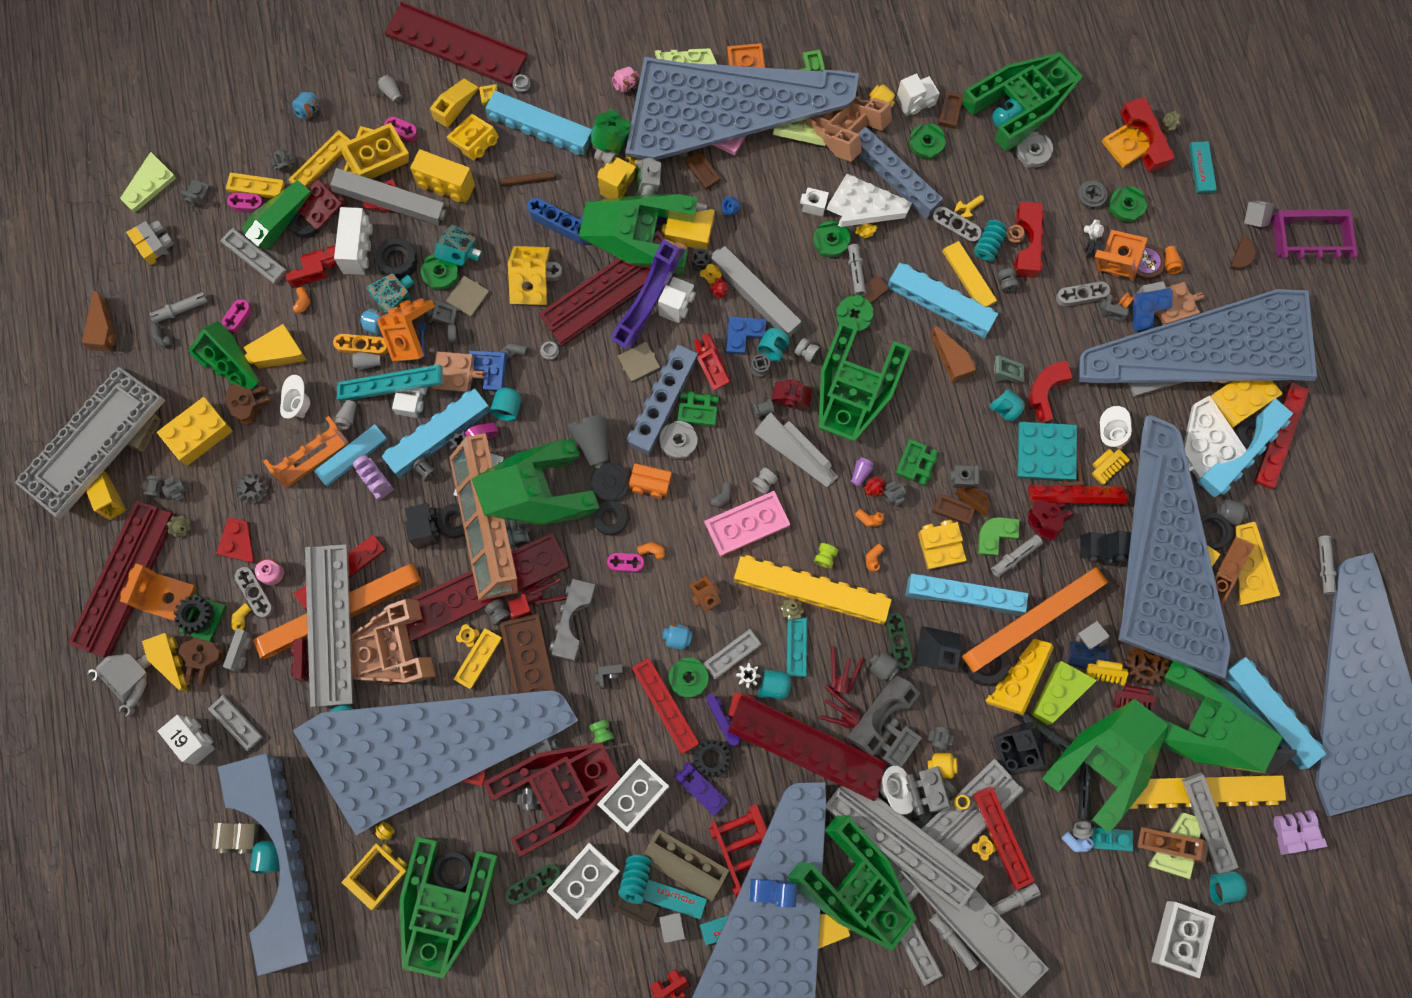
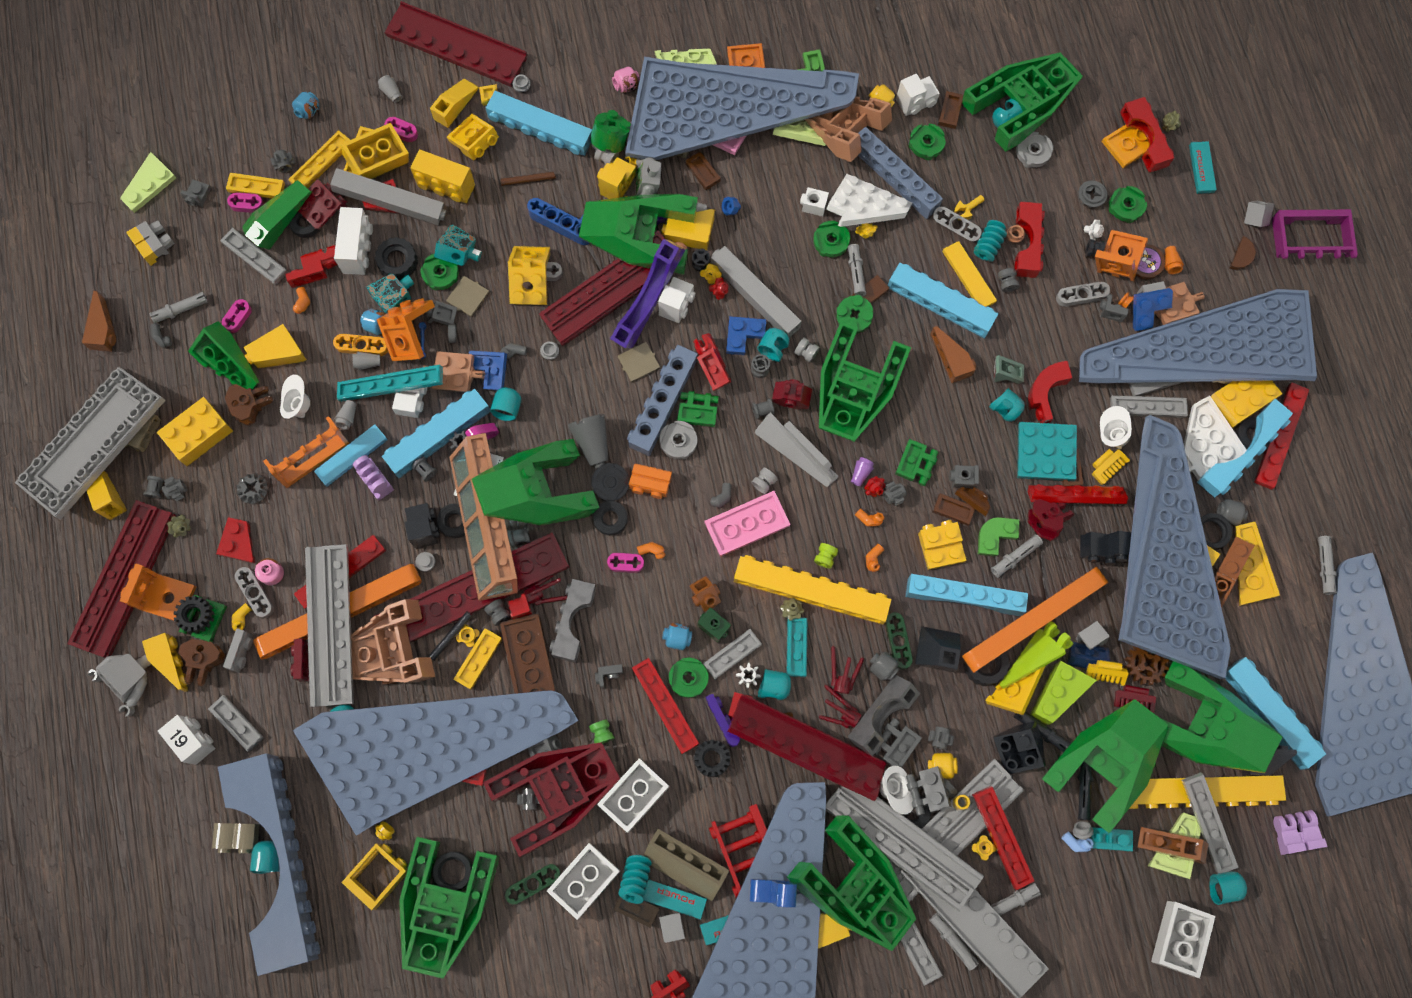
dark purple plate [673,762,728,816] -> none
none -> light grey plate [415,552,435,572]
none -> black bar [429,611,473,661]
none -> dark green head [697,608,731,643]
none -> lime flag [1000,621,1074,689]
none -> light grey tile [1110,395,1188,418]

